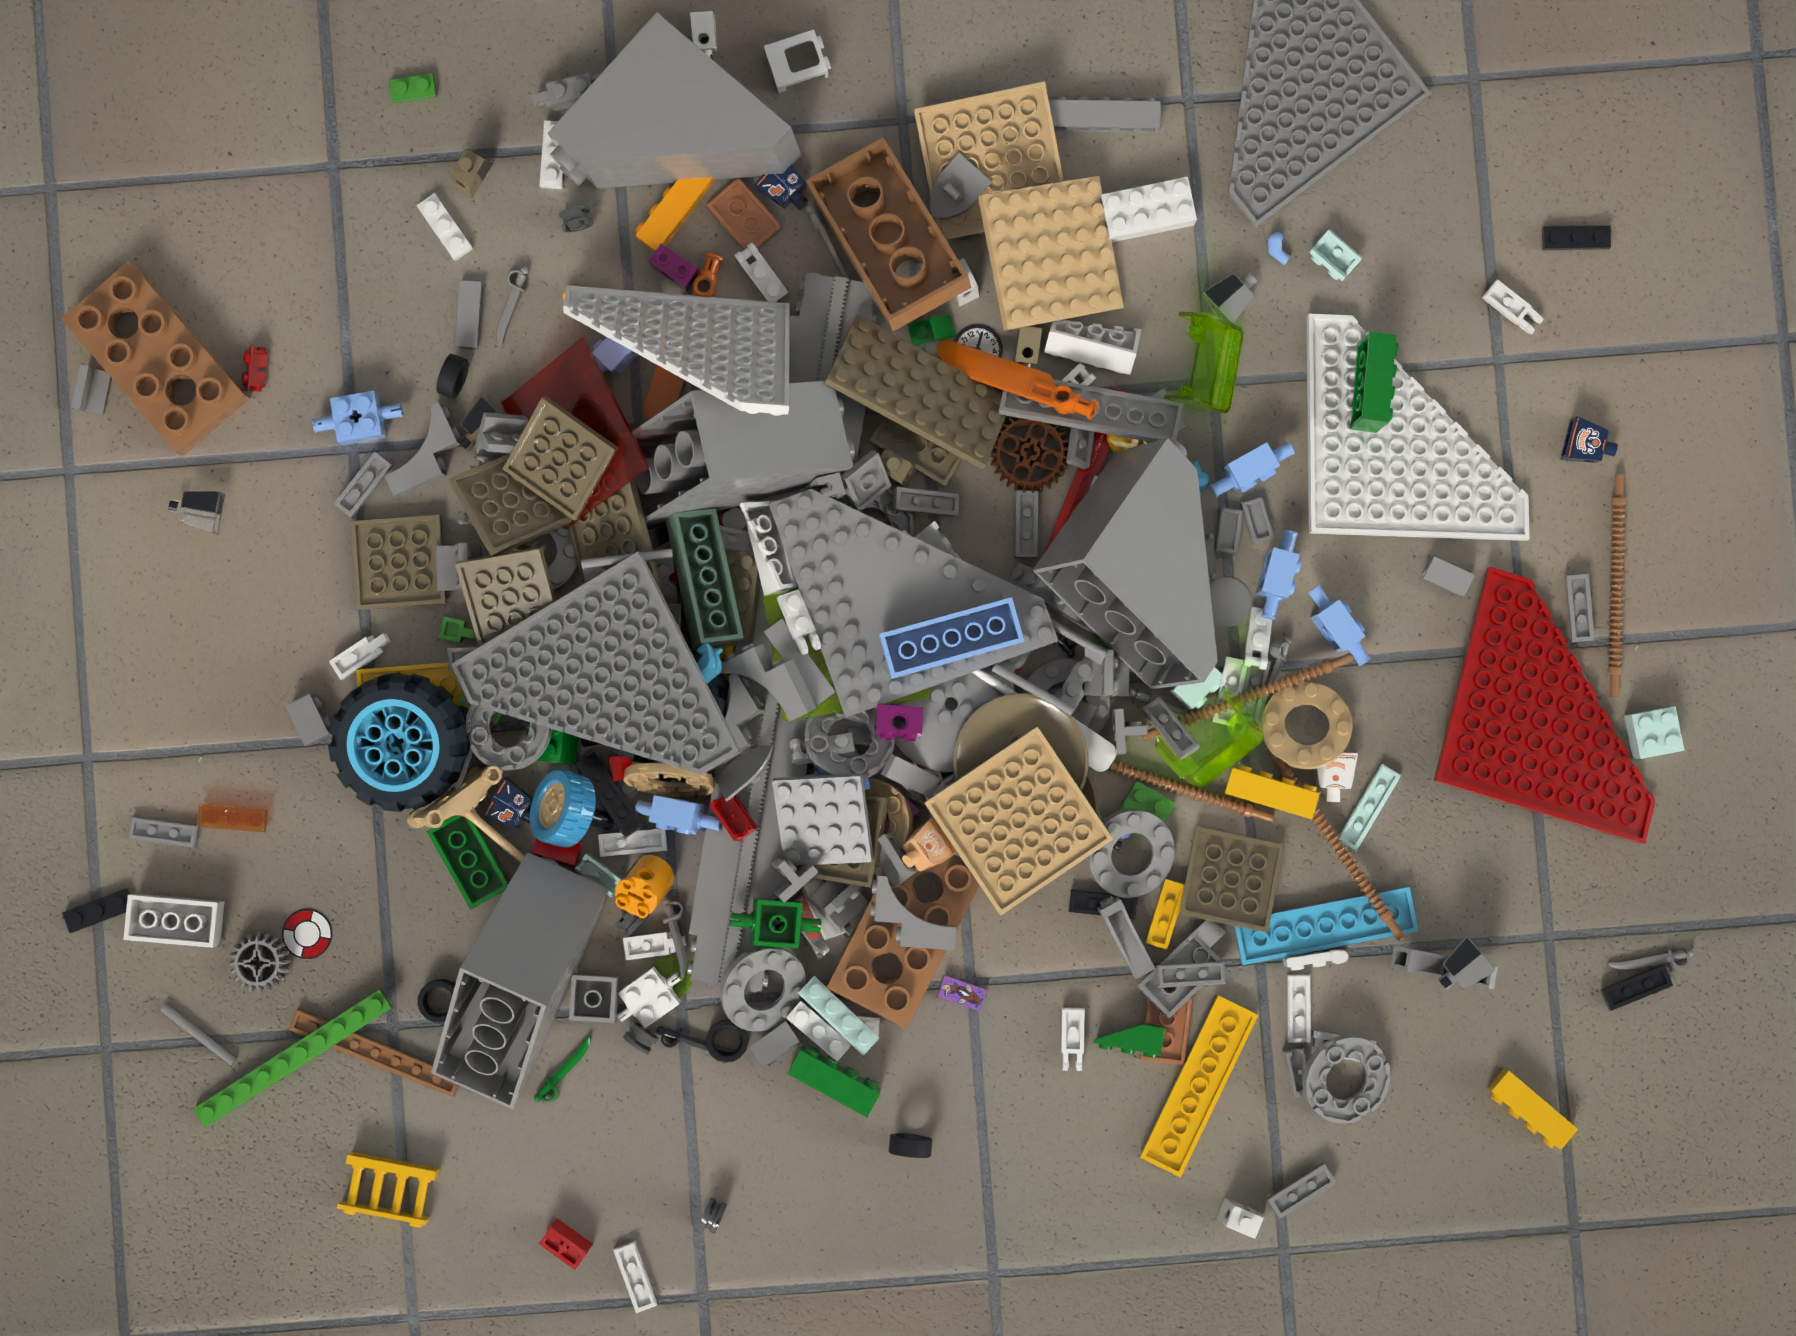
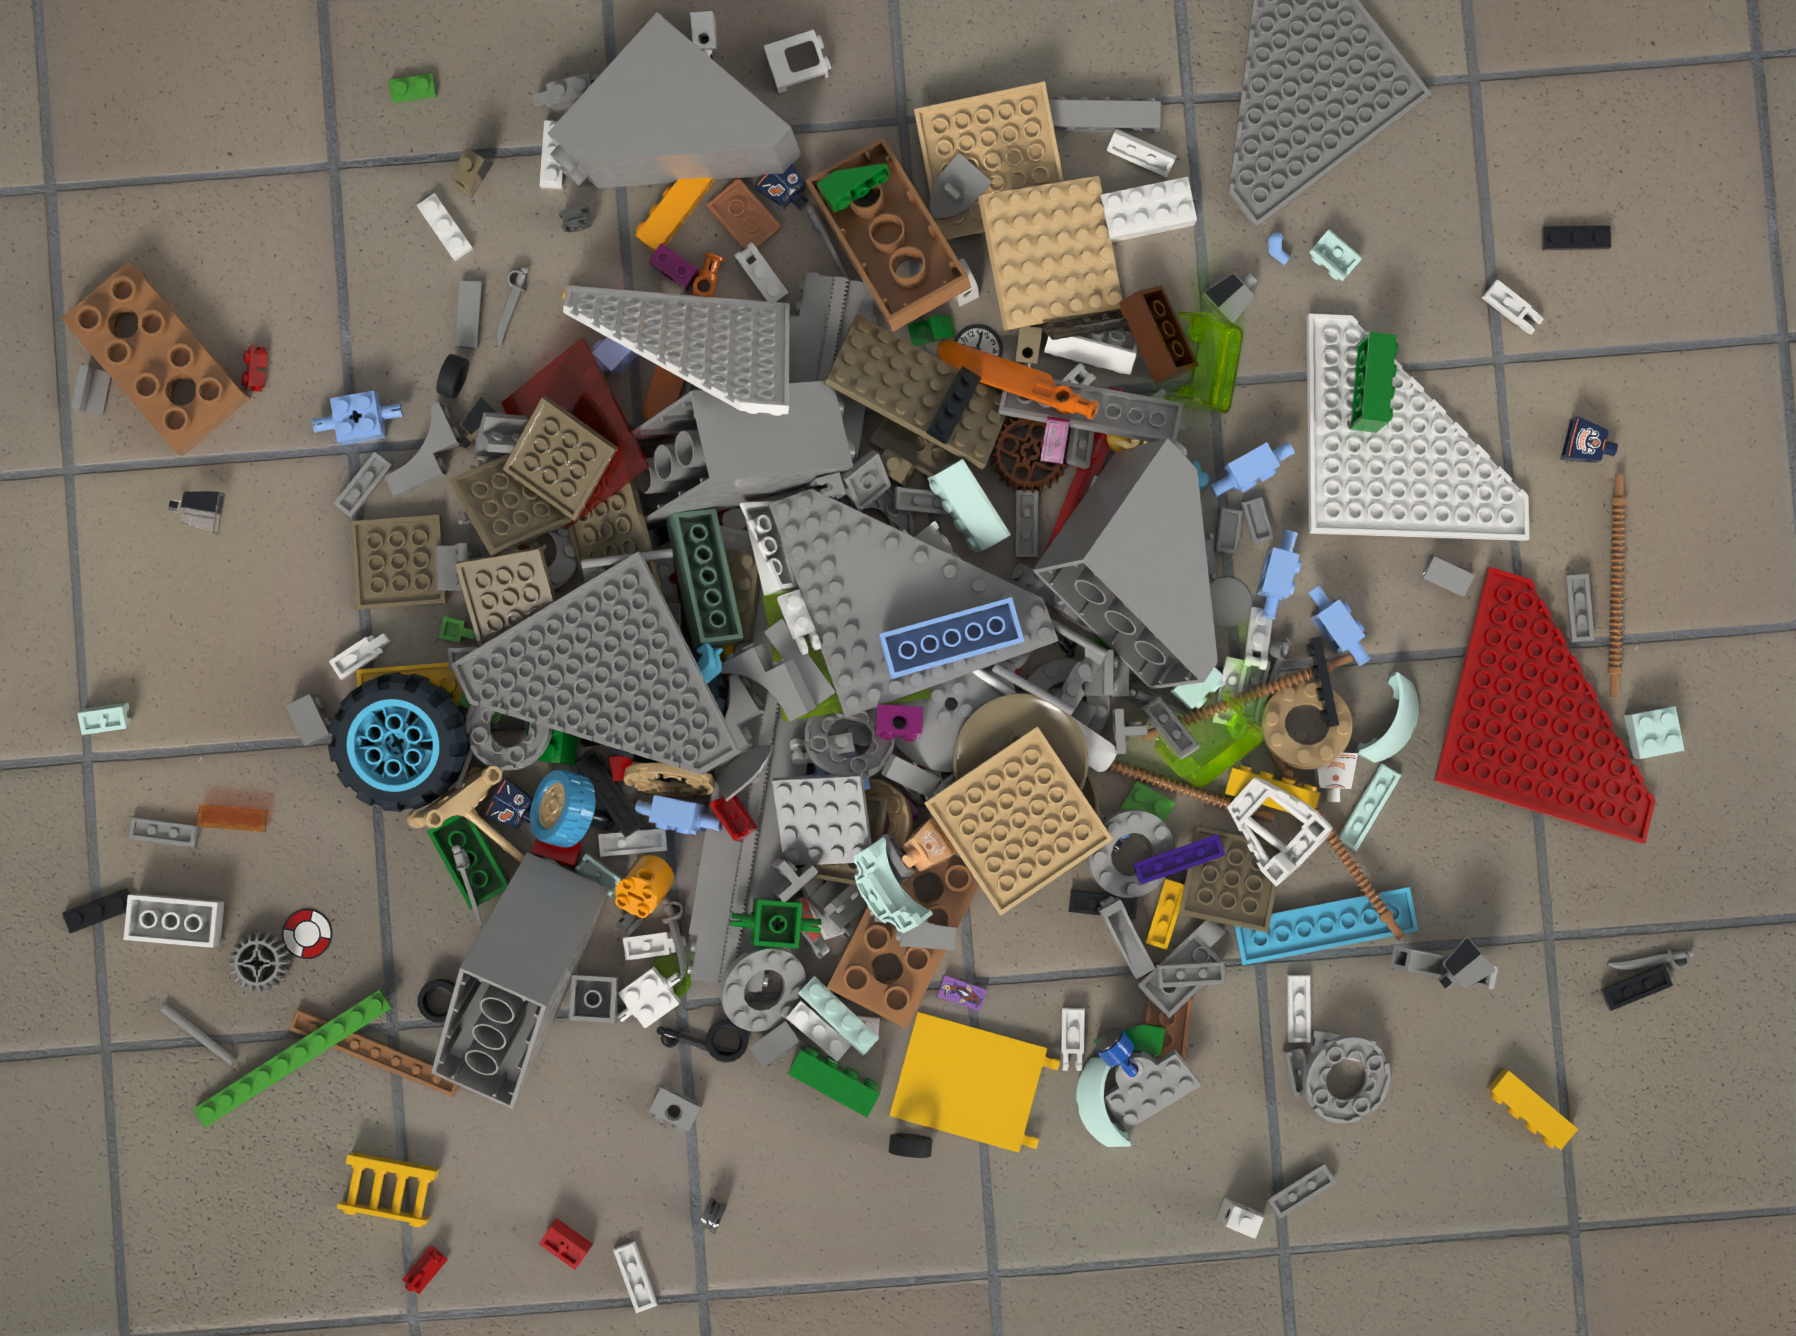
green sword [534,1035,591,1102] -> none
dark grey wheel [623,1021,659,1054] -> none
yellow plate [1139,995,1259,1178] -> none
white hinge [1283,949,1349,970] -> none
none -> light aqua hinge [77,702,131,735]
none -> red hinge [402,1245,448,1294]
none -> light grey sword [452,845,483,927]
none -> light grey brick [649,1085,702,1132]
none -> green slope [817,163,891,213]
none -> light aqua windscreen [854,837,933,933]
none -> yellow flag [889,1012,1060,1153]
none -> black plate [926,366,981,444]
none -> light aqua slope [927,459,1011,553]
none -> tile [1040,416,1070,464]
none -> clear smoke plate [1041,309,1128,340]
none -> light aqua windscreen [1076,1056,1131,1147]
none -> light grey plate [1095,1028,1201,1131]
none -> white plate [1106,129,1176,178]
none -> reddish brown brick [1118,285,1199,383]
none -> dark purple plate [1132,834,1225,885]
none -> white windscreen [1227,777,1333,887]
none -> black plate [1306,637,1339,727]
none -> light aqua windscreen [1354,672,1419,763]

